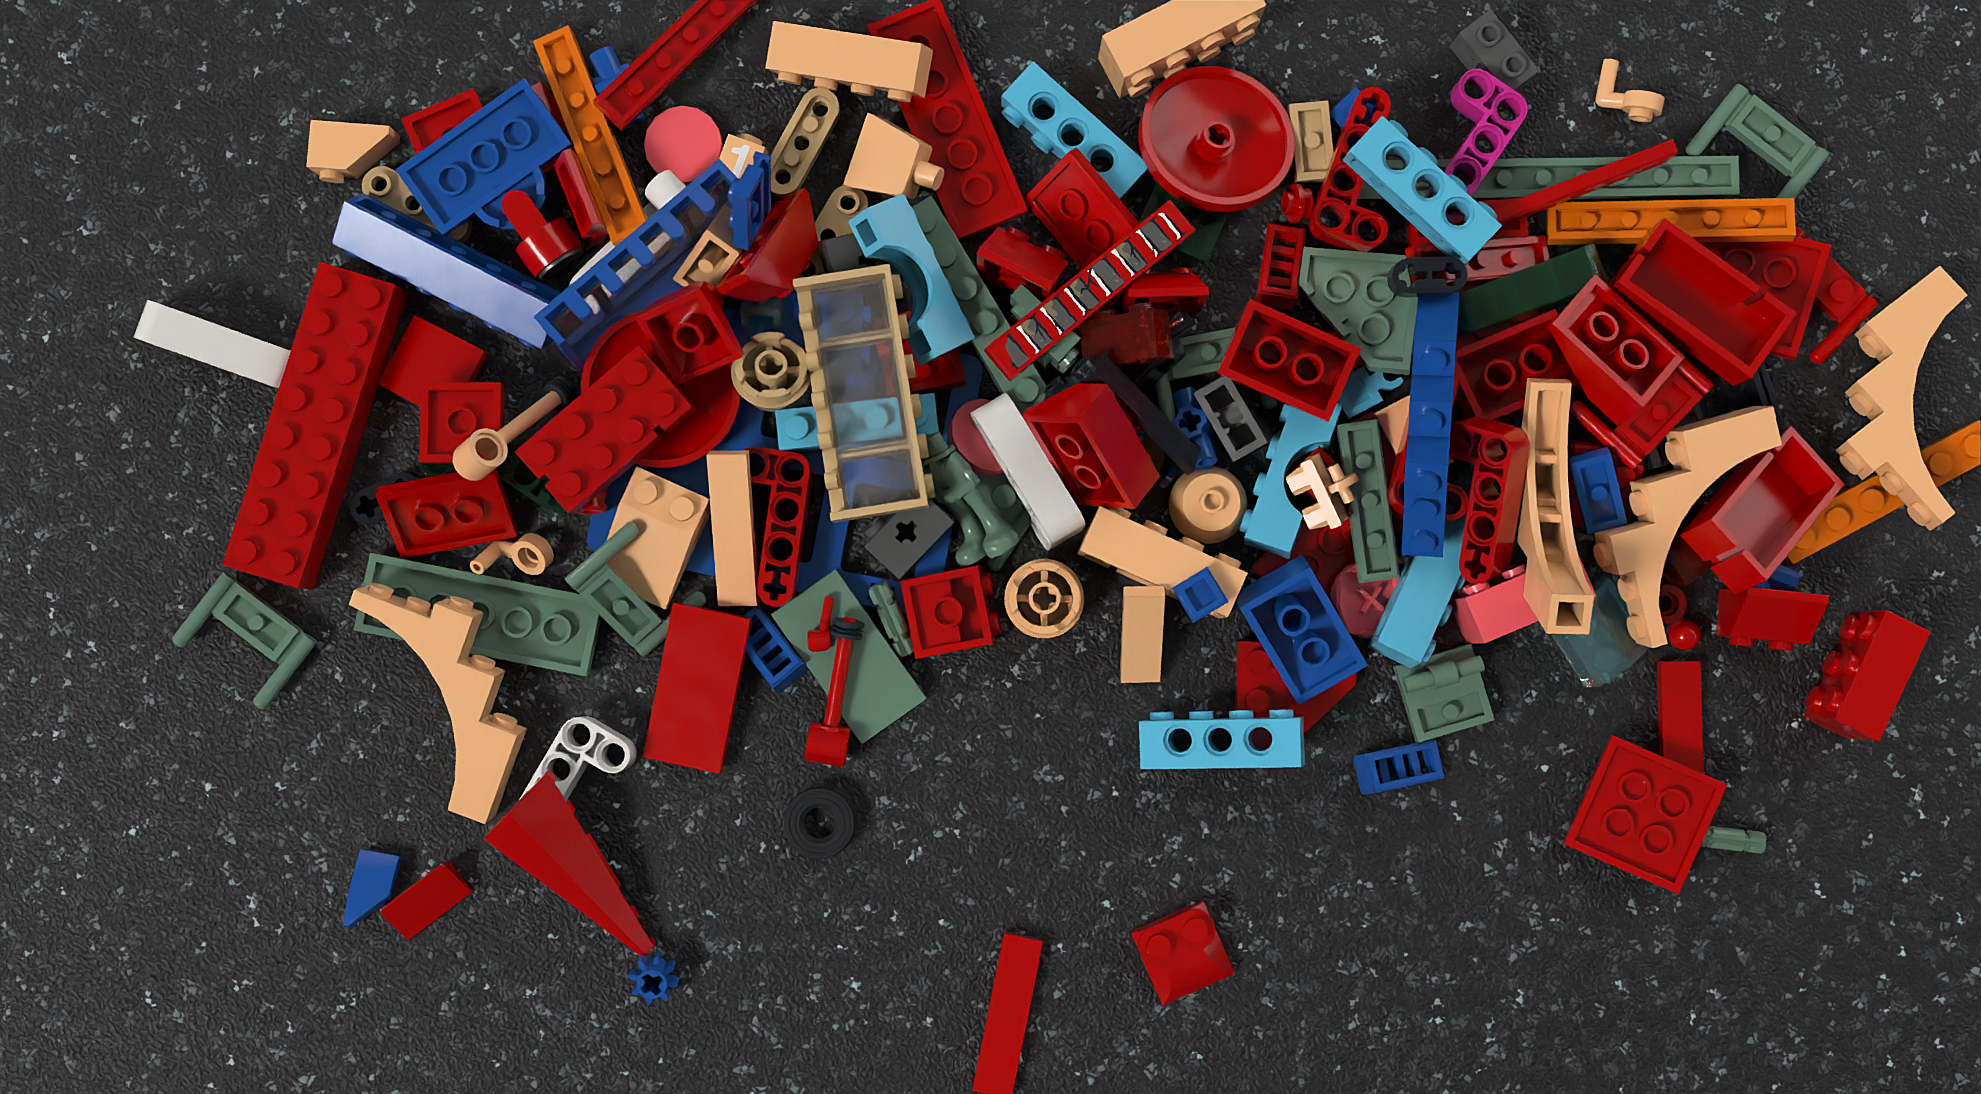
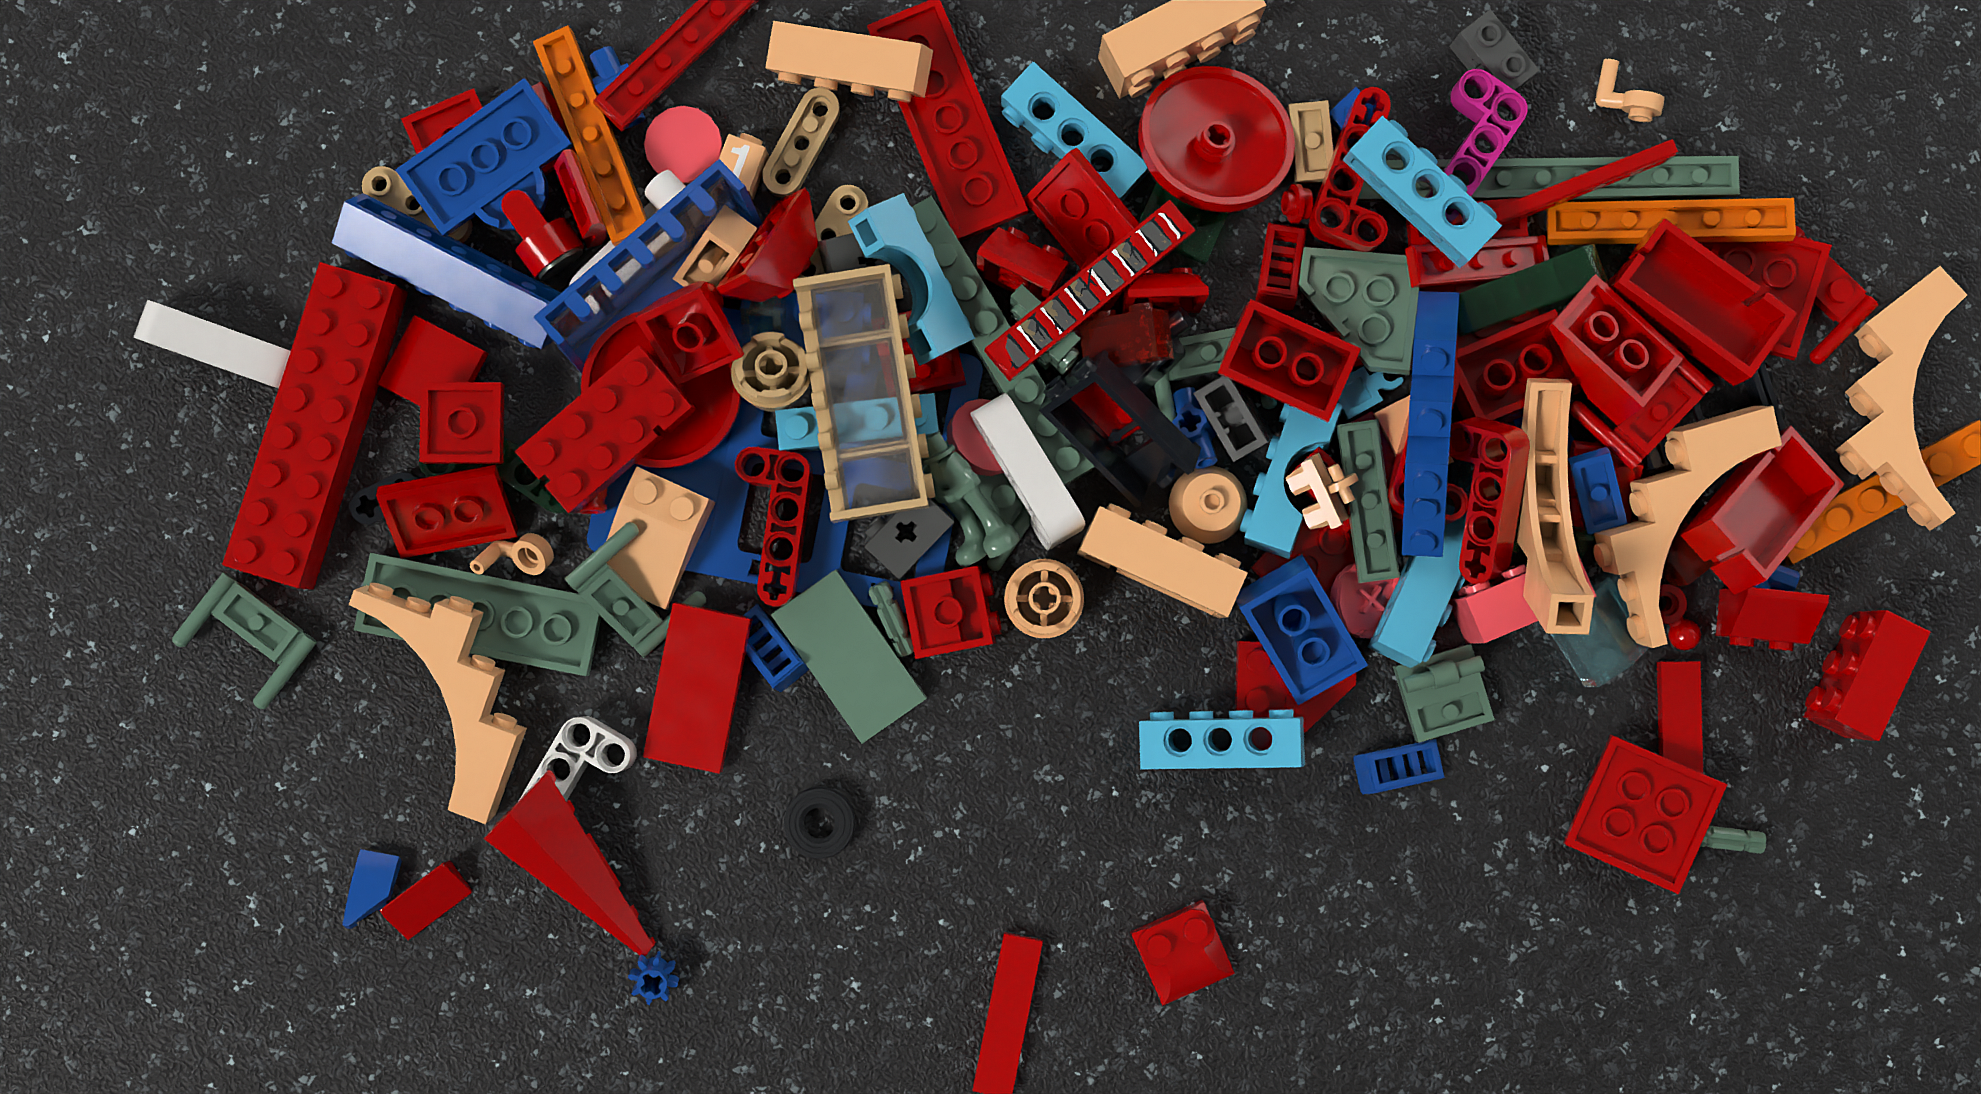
light nougat slope [306,120,400,183] -> none
light nougat piece [453,376,578,481] -> none
light nougat tile [706,450,759,606] -> none
blue plate [728,151,771,251] -> none
red piece [804,616,865,767] -> none
red hand [807,596,835,652] -> none
light nougat torso [843,113,944,199] -> none
red slope [1022,383,1160,509] -> none
light nougat tile [1120,586,1165,683] -> none
blue tile [1172,567,1229,623] -> none
black beam [1387,256,1468,298] -> none
sand green plate [1686,84,1829,200] -> none

